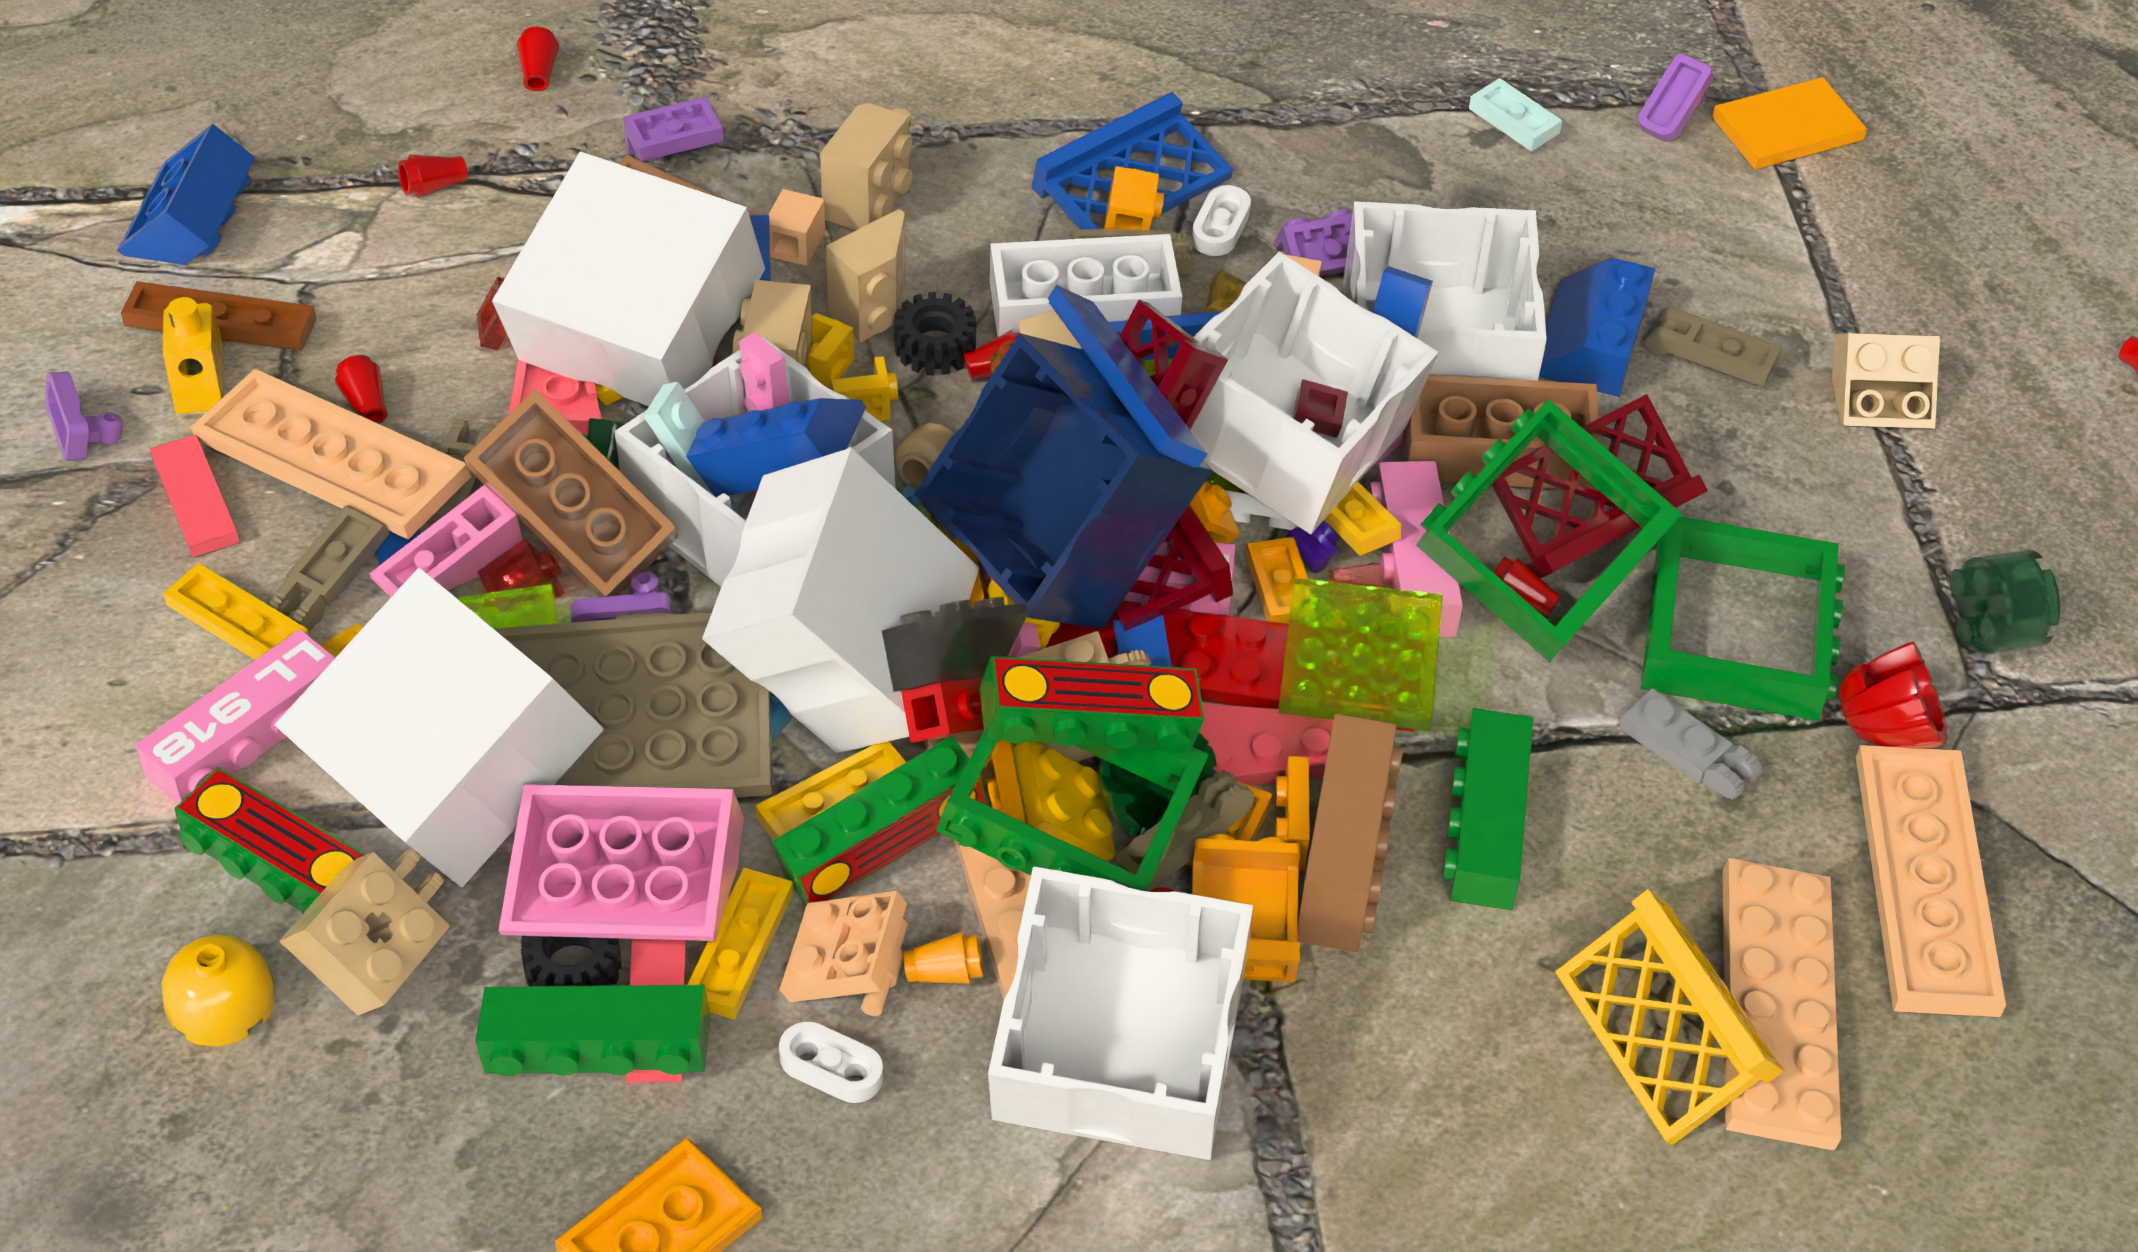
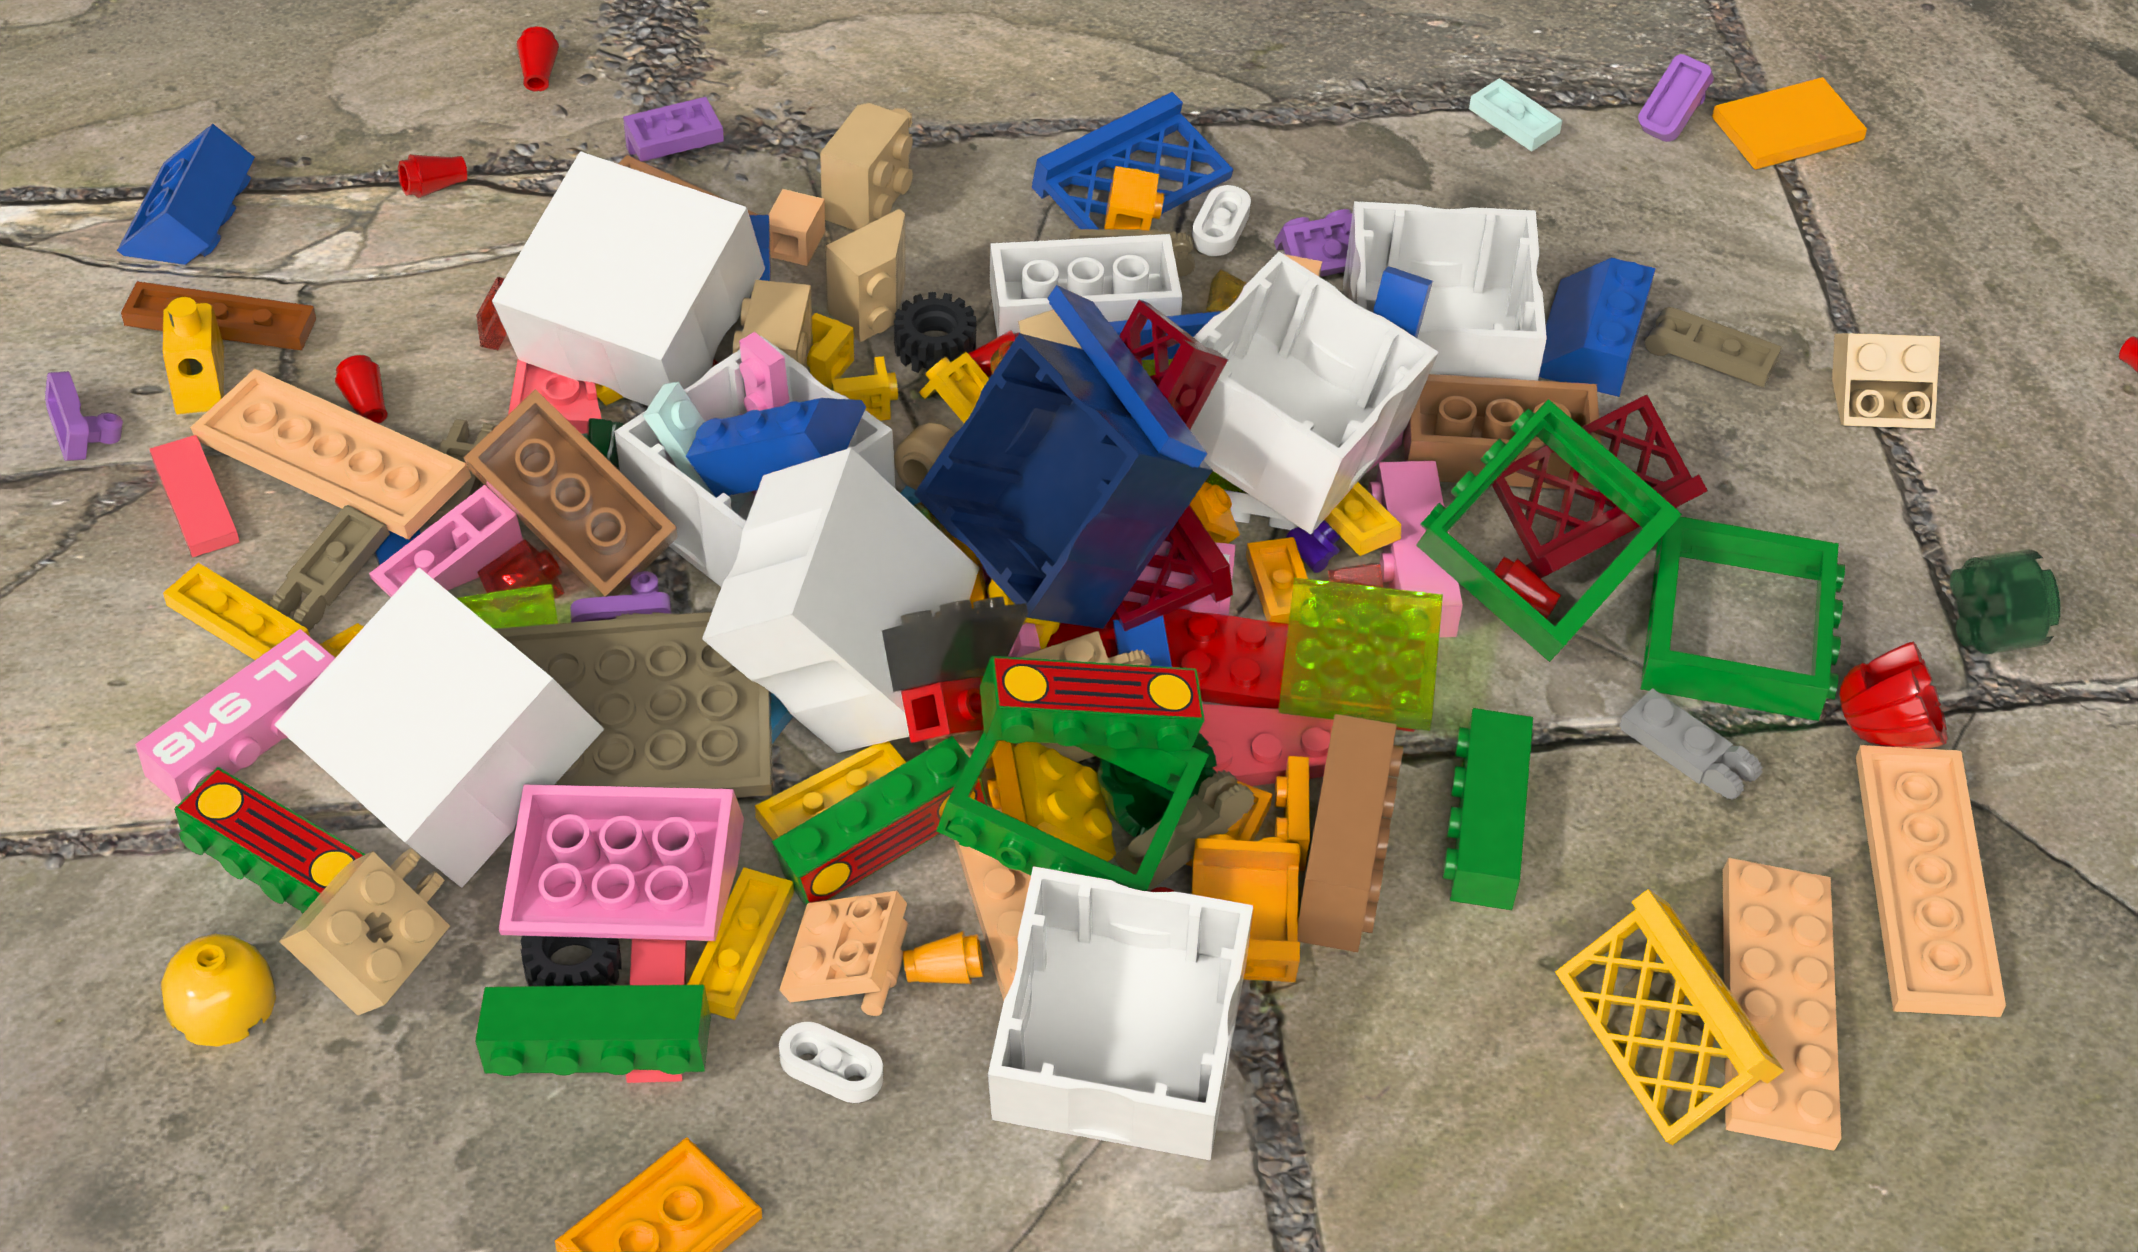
dark red plate [1293,379,1348,438] -> none
none -> yellow bracket [919,352,989,423]

